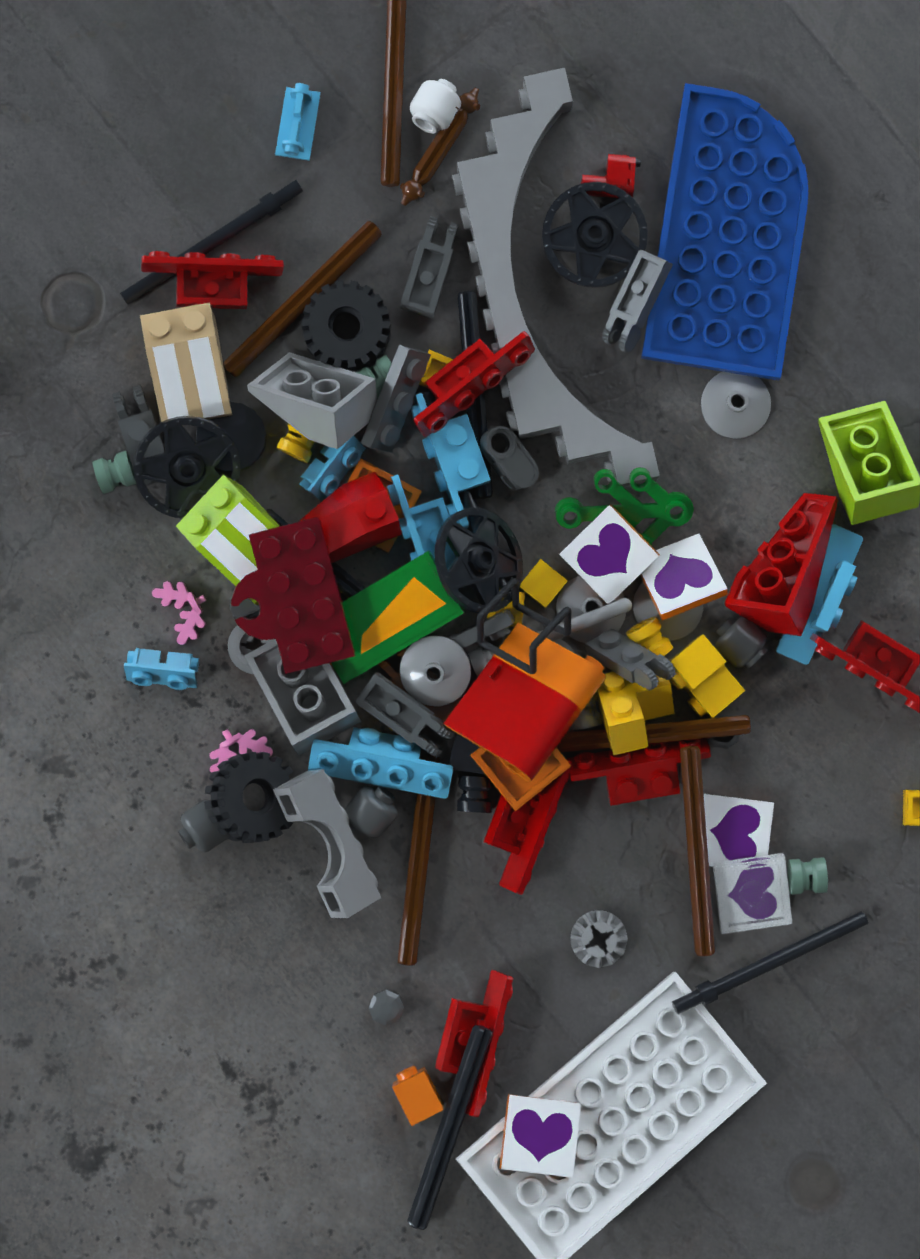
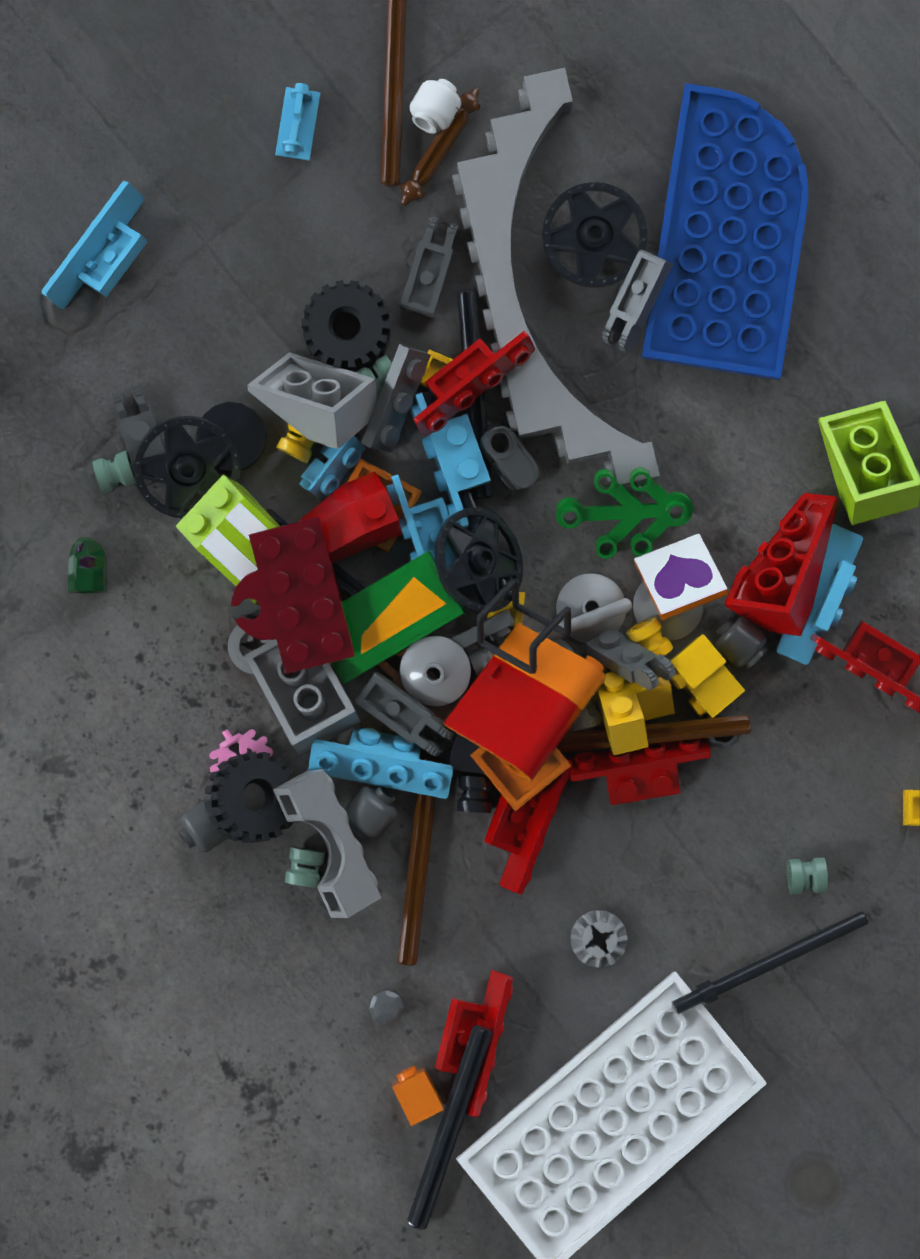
black bar [120,180,303,305] -> none
medium azure hinge [124,648,199,690] -> none
slope [140,302,232,422] -> none
red bracket [141,251,284,309] -> none
bright pink animal [152,581,207,645] -> none
reddish brown axle [223,221,382,377] -> none
tile [499,1094,581,1178] -> none
yellow tile [520,559,568,609] -> none
tile [559,504,660,604] -> none
red piece [581,154,641,198] -> none
reddish brown axle [680,746,715,956] -> none
light grey dish [701,372,771,439] -> none
tile [704,794,774,867] -> none
clear tile [713,853,792,934] -> none
none -> medium azure bracket [42,181,148,310]
none -> dark green rock [68,537,108,594]
none -> sand green wheel [284,847,325,888]

